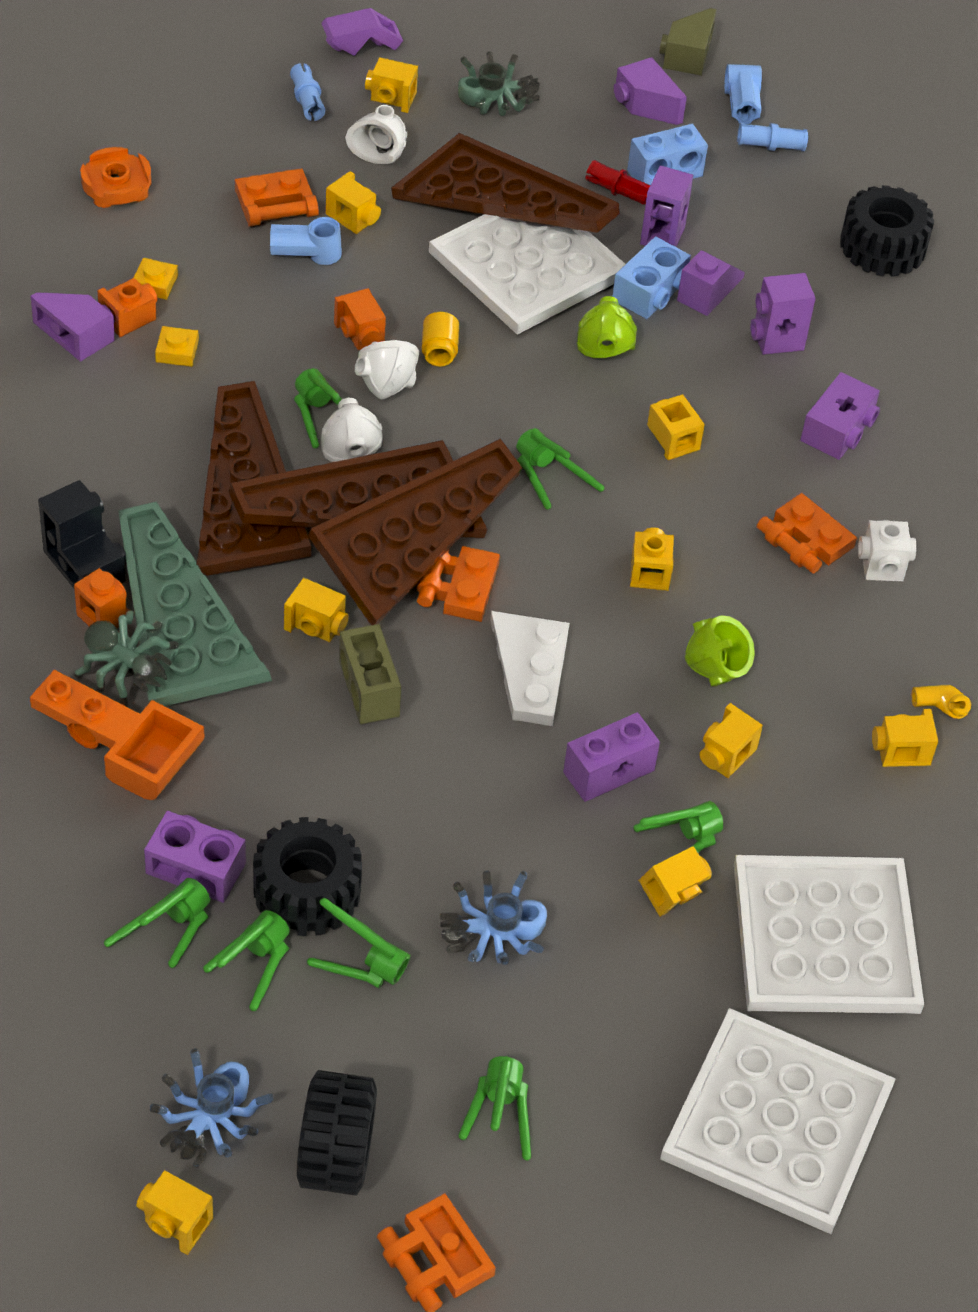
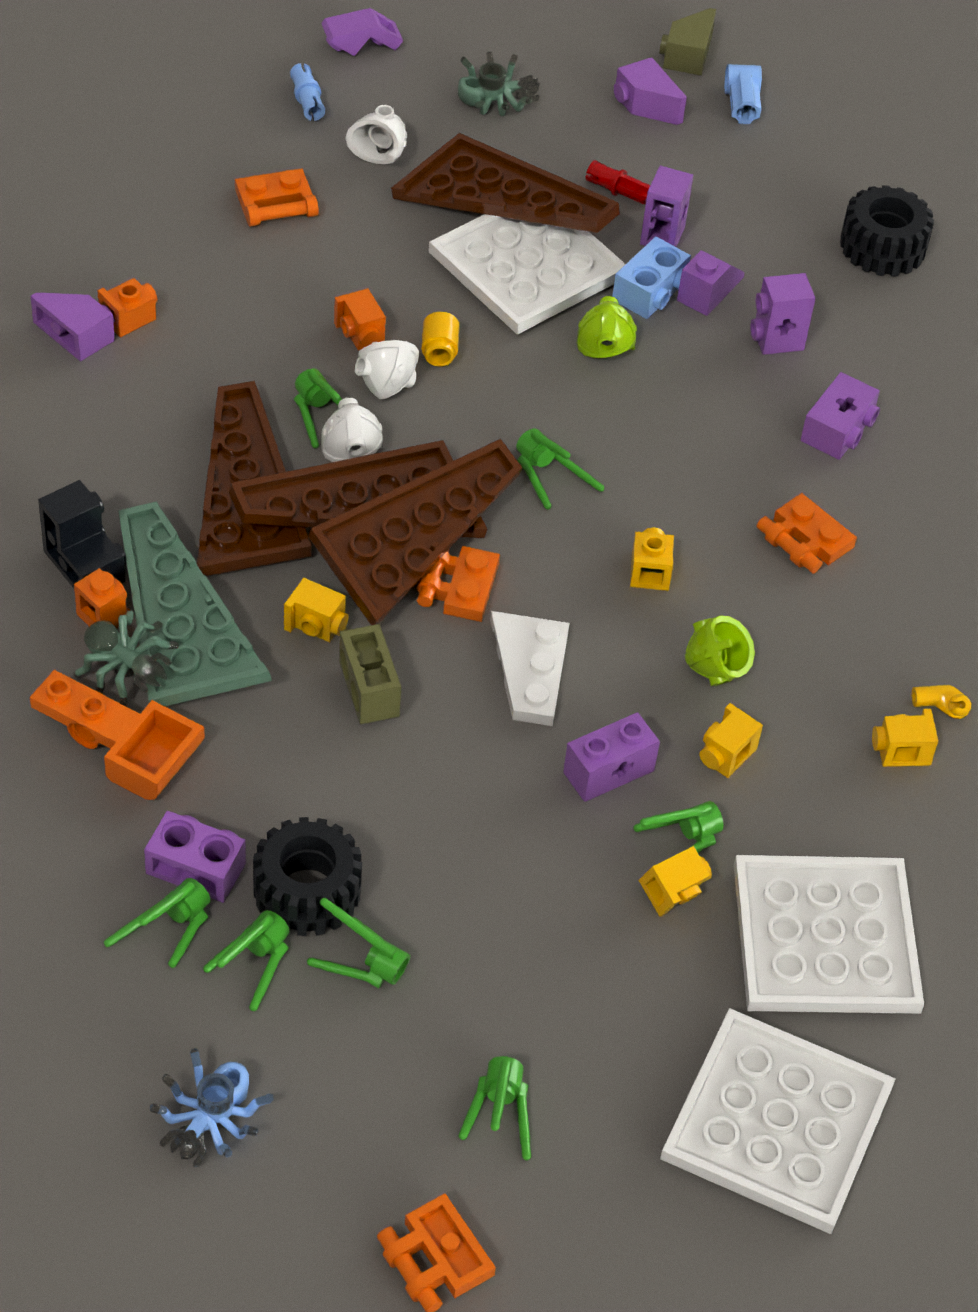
orange plate [80,147,152,208] -> none
yellow plate [133,258,178,300] -> none
yellow brick [136,1170,213,1255] -> none
yellow plate [155,326,199,367] -> none
light blue piece [270,217,342,265] -> none
black tyre [297,1070,377,1196] -> none
yellow brick [326,171,381,234] -> none
yellow brick [365,57,418,113] -> none
animal [440,870,547,965] -> none
light blue brick [627,124,708,185] -> none
yellow brick [647,394,705,460] -> none
light blue pin [737,123,808,151] -> none
white brick [858,520,916,581] -> none

